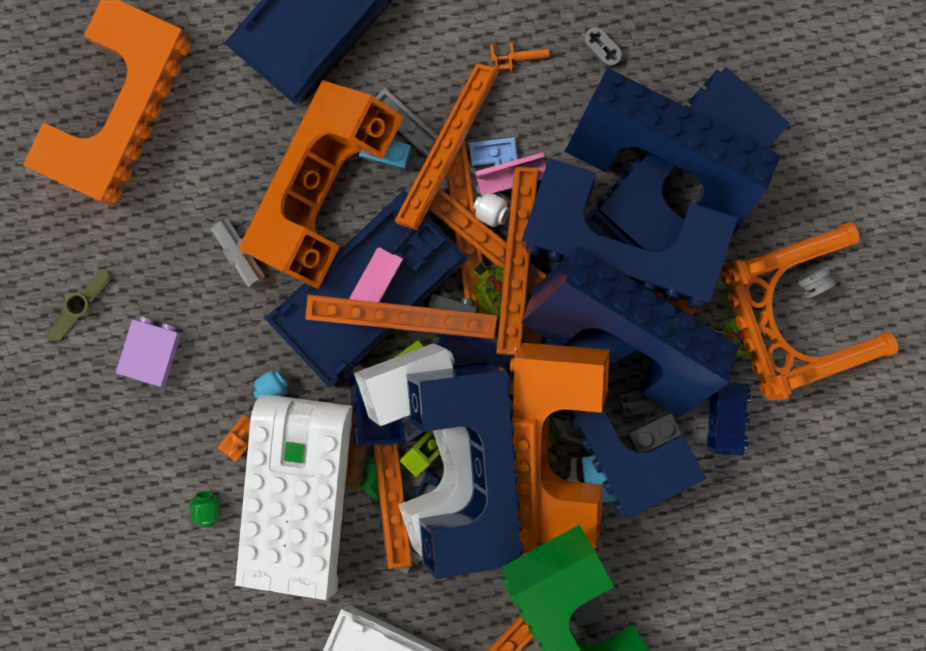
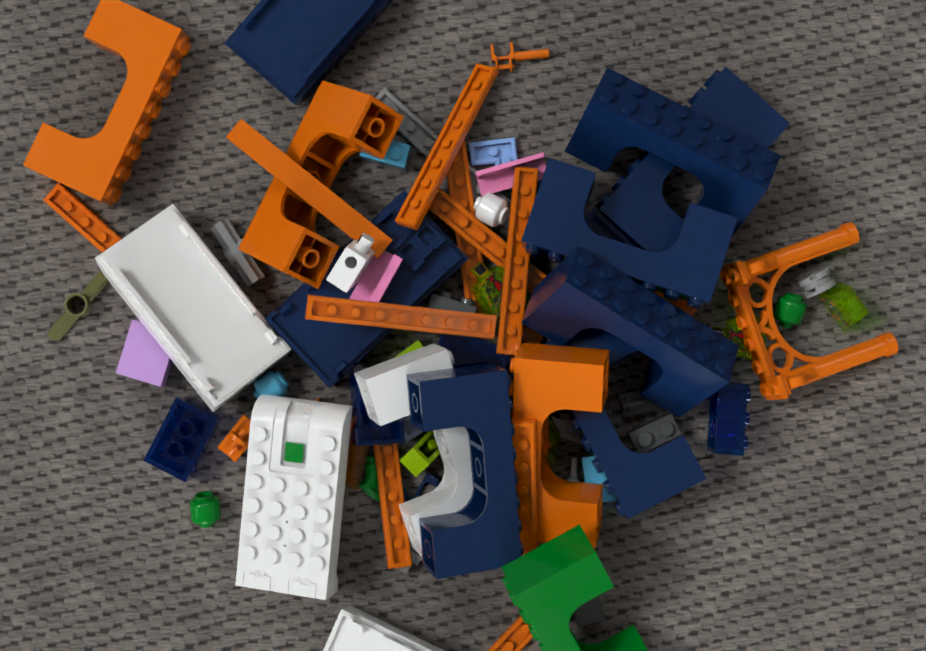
light grey beam [584,27,622,67] -> none
none -> orange tile [43,183,122,253]
none -> white piece [95,204,291,412]
none -> clear blue brick [143,396,223,482]
none -> orange tile [226,119,392,259]
none -> white torso [326,233,375,293]
none -> green head [773,292,807,328]
none -> clear neon green torso [818,282,869,332]

